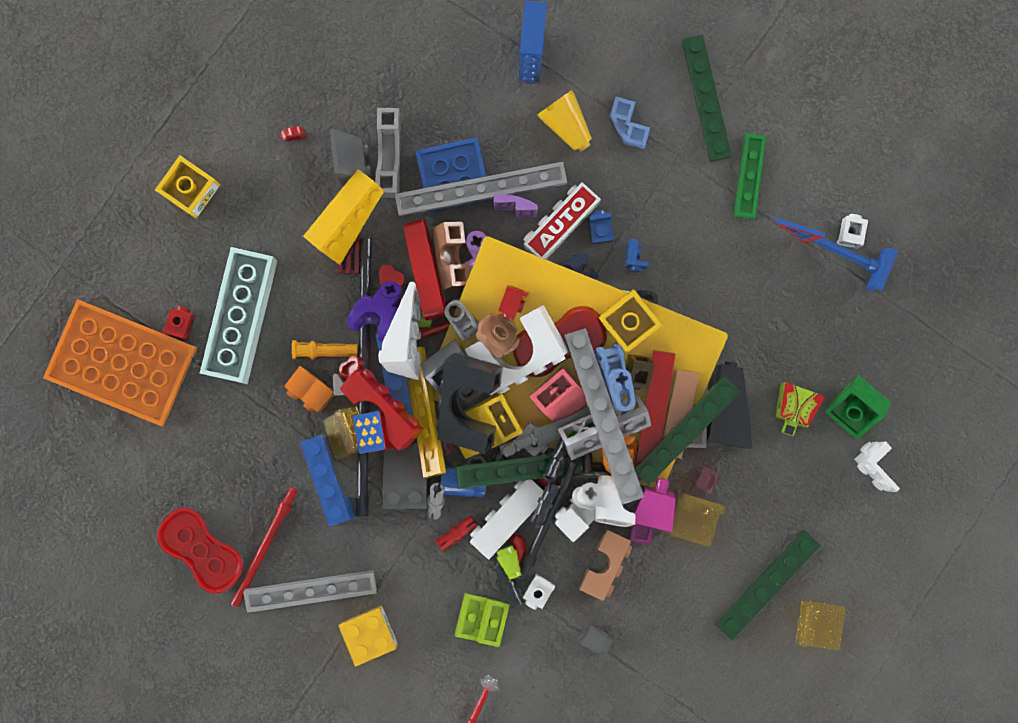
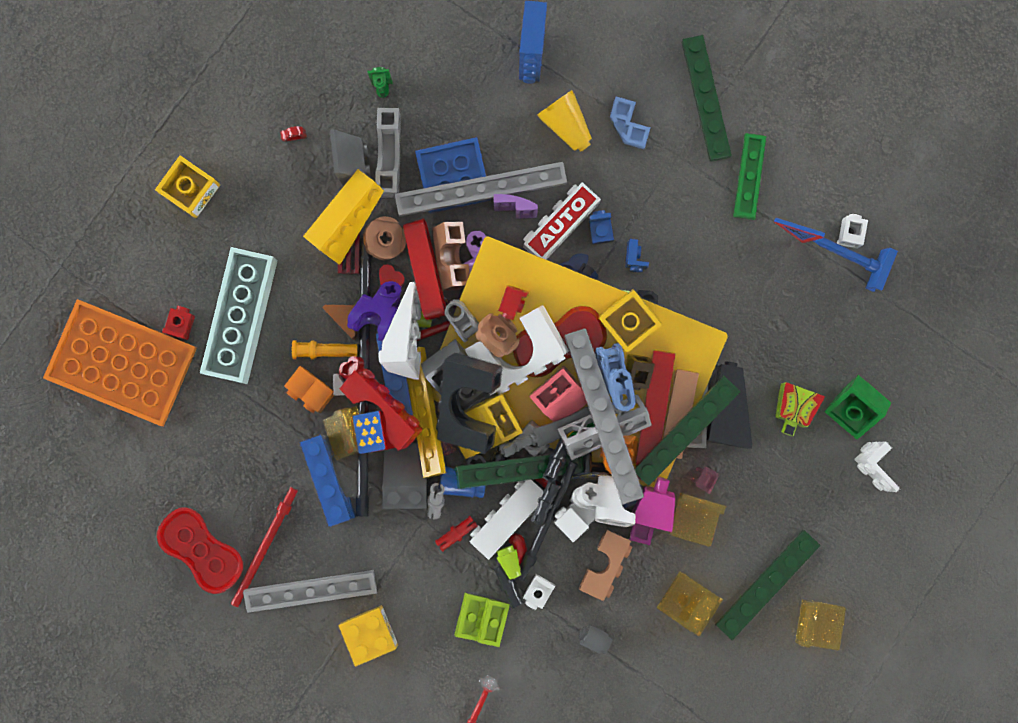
none -> dark orange slope [322,305,358,341]
none -> nougat plate [363,216,406,260]
none -> green hinge [367,67,393,98]
none -> clear yellow slope [657,572,723,637]

